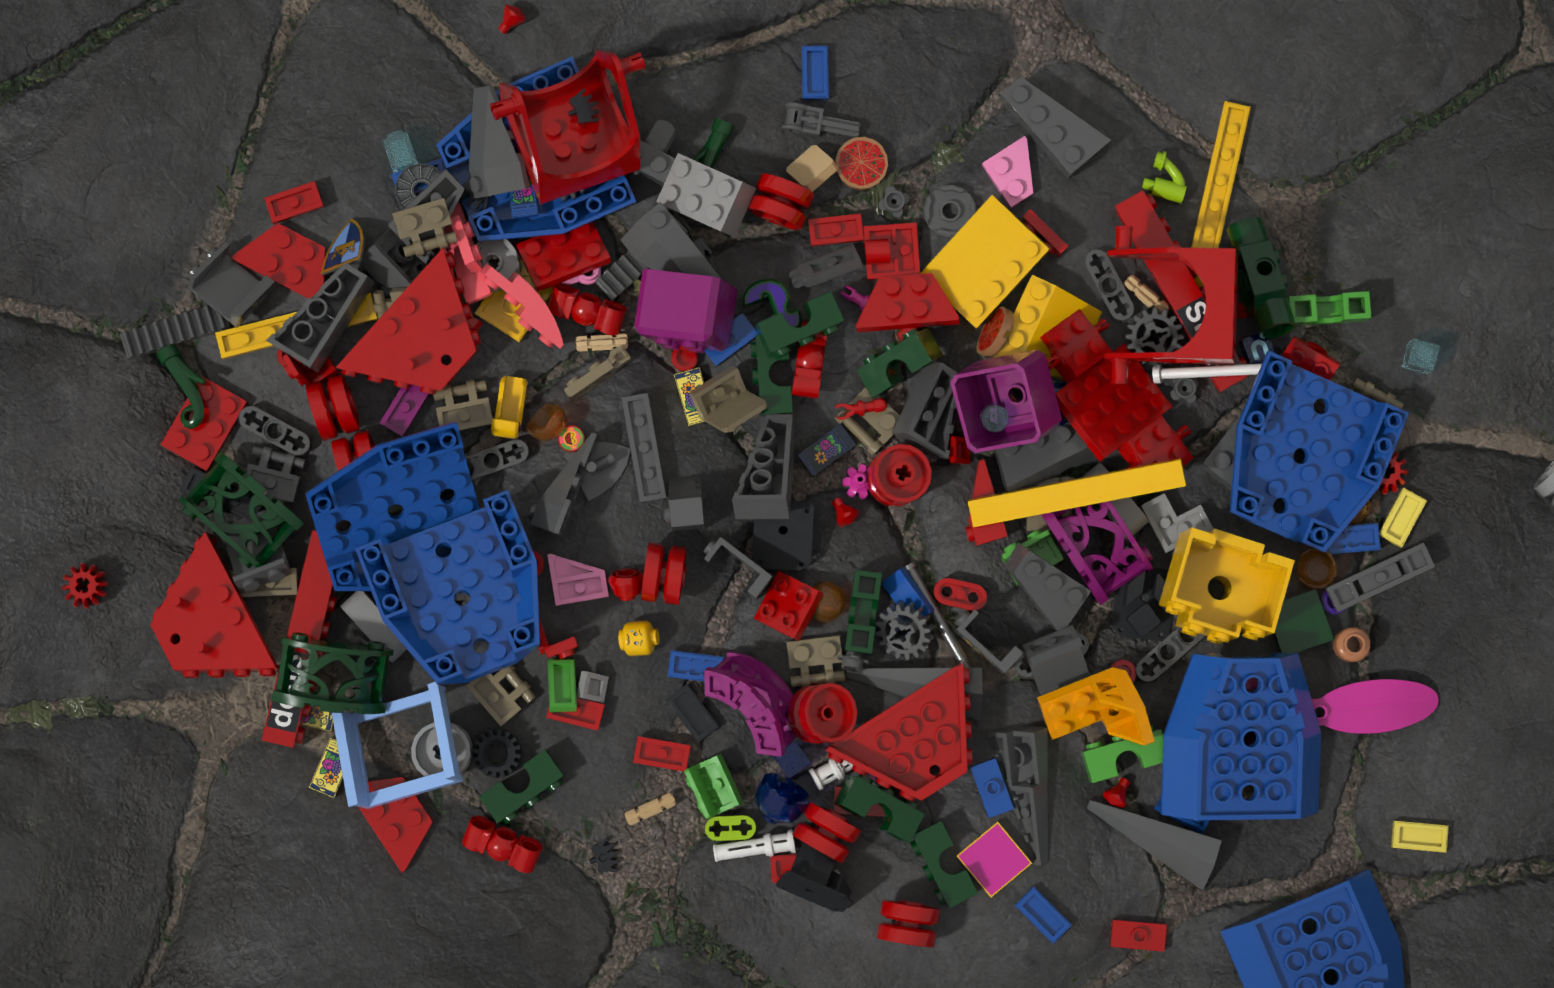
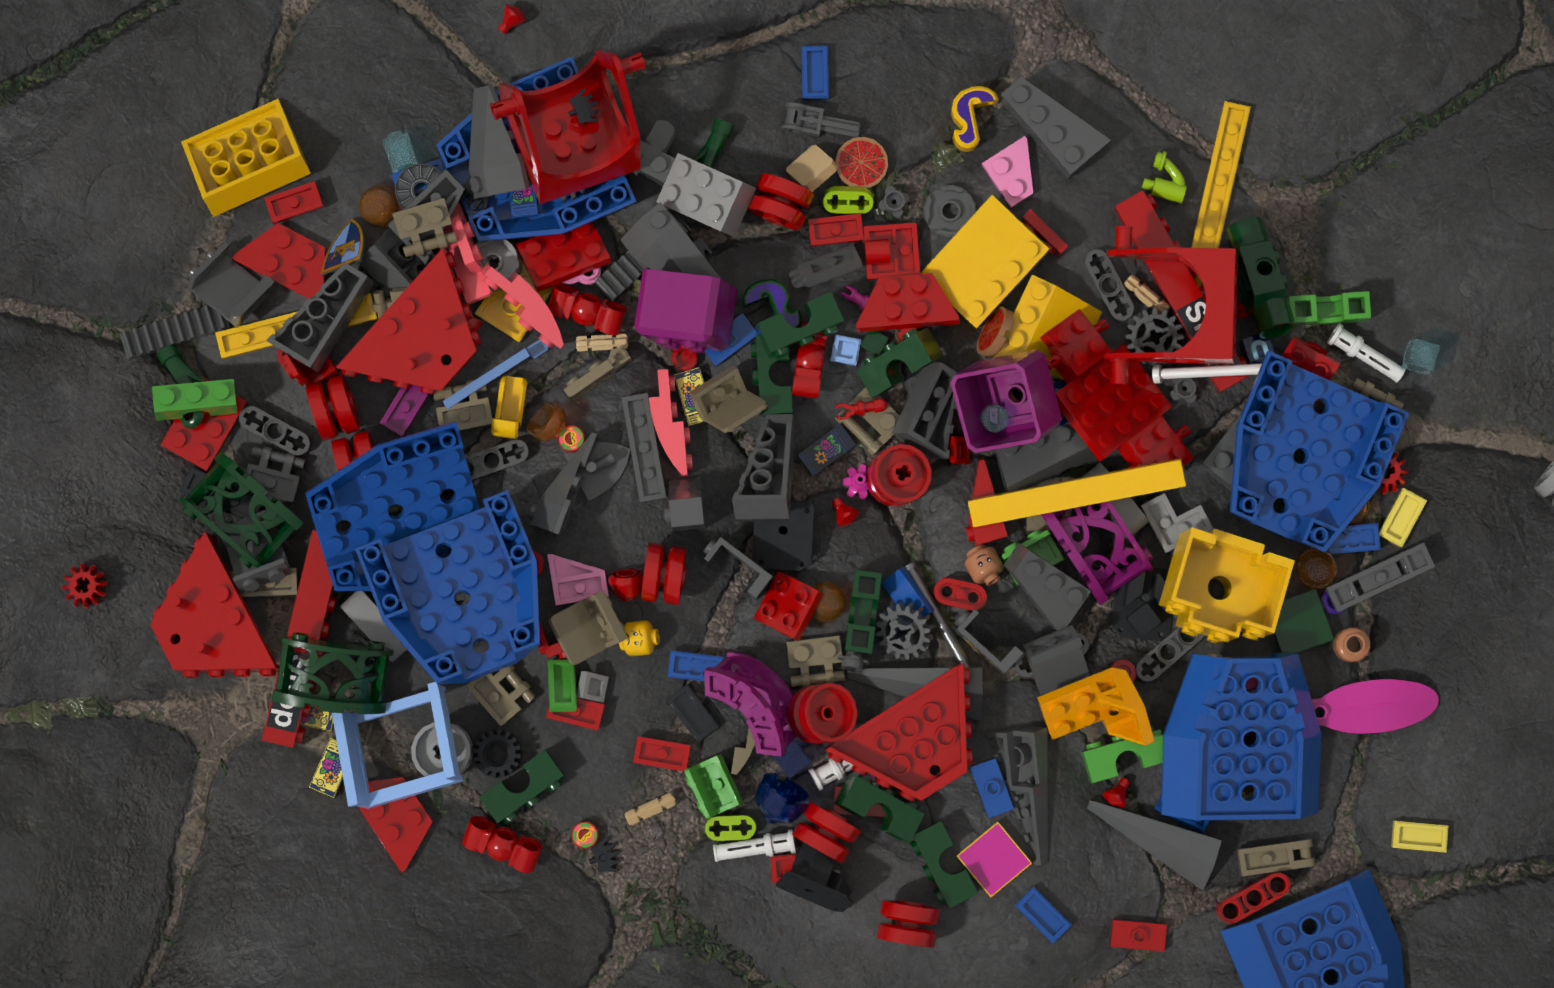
none -> bright green arch [152,379,237,421]
none -> yellow slope [181,99,311,217]
none -> clear orange hair [359,185,400,226]
none -> medium blue piece [442,339,549,409]
none -> dark tan bracket [549,590,627,665]
none -> tile [571,821,599,849]
none -> coral slope [649,369,693,477]
none -> dark tan slope [731,728,755,774]
none -> lime beam [823,186,873,214]
none -> light blue tile [830,334,861,366]
none -> dark green piece [860,331,888,356]
none -> yellow animal [951,86,999,152]
none -> nougat head [964,544,1004,586]
none -> red beam [1216,872,1290,924]
none -> dark tan plate [1237,839,1316,876]
none -> white pin [1327,323,1406,383]

